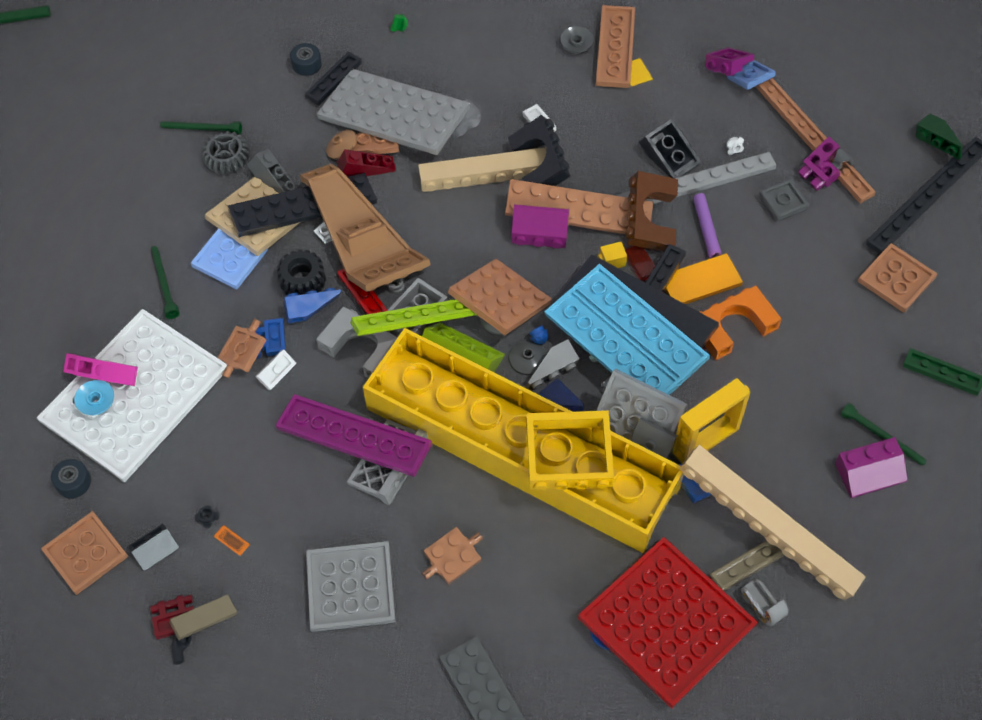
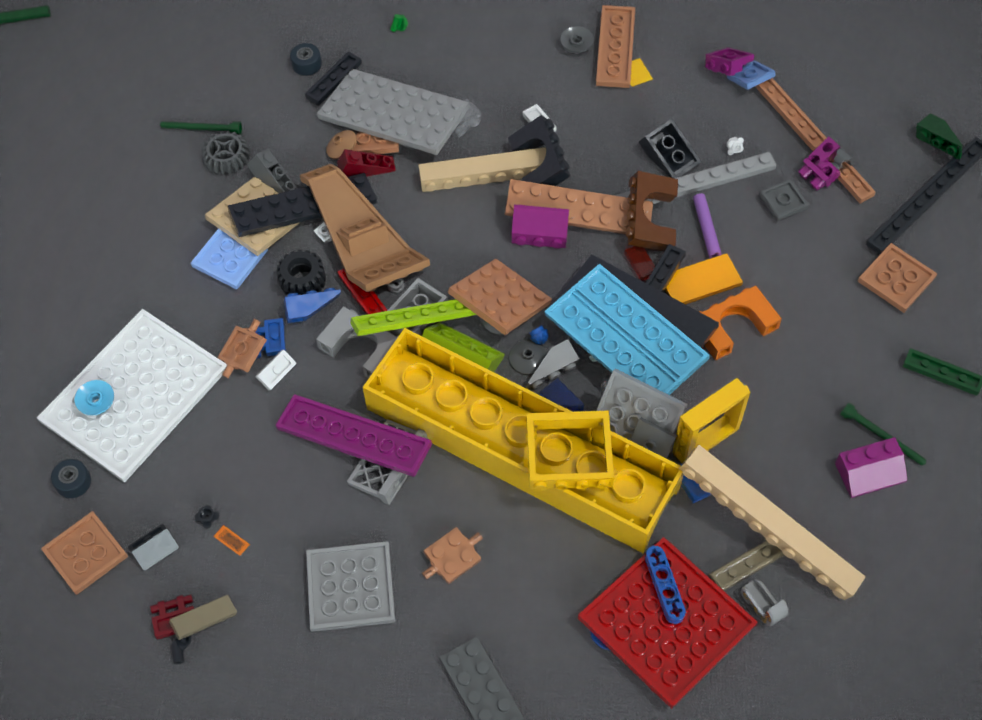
dark pink slope [63,353,138,386] -> none
dark green piece [151,246,180,319] -> none
yellow brick [597,242,627,268] -> none
none -> blue beam [645,546,686,624]

